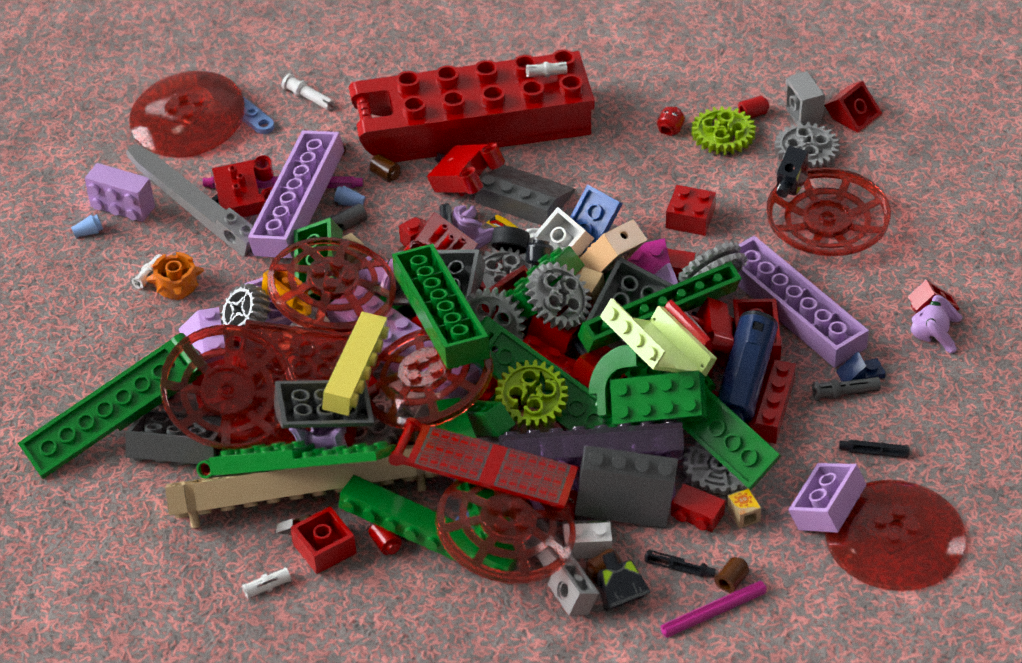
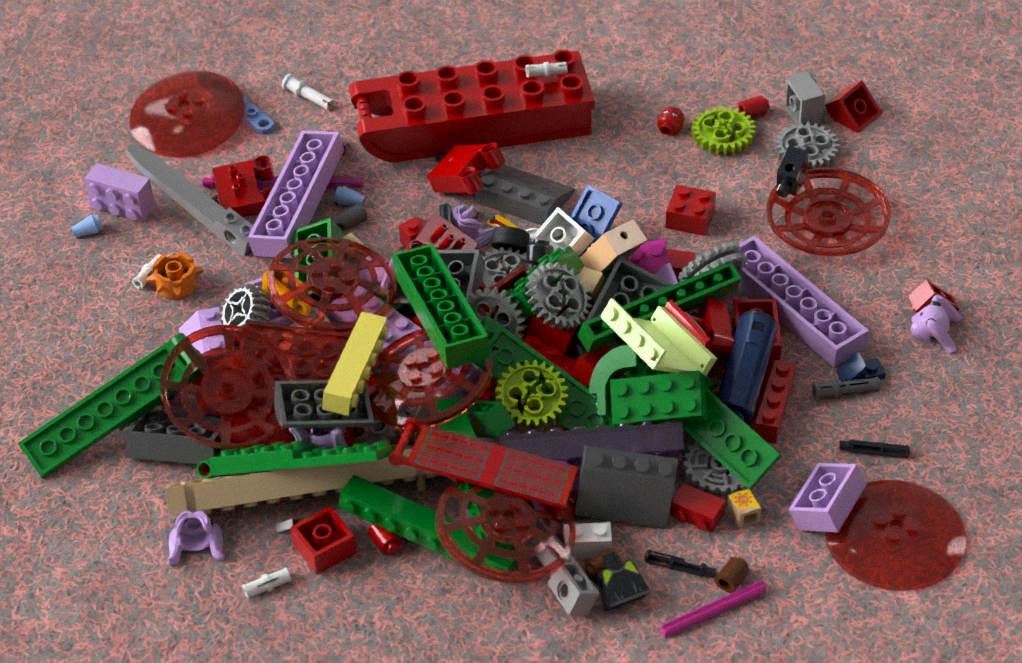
reddish brown brick [369,154,400,182] -> none
none -> lavender hair [167,511,225,566]

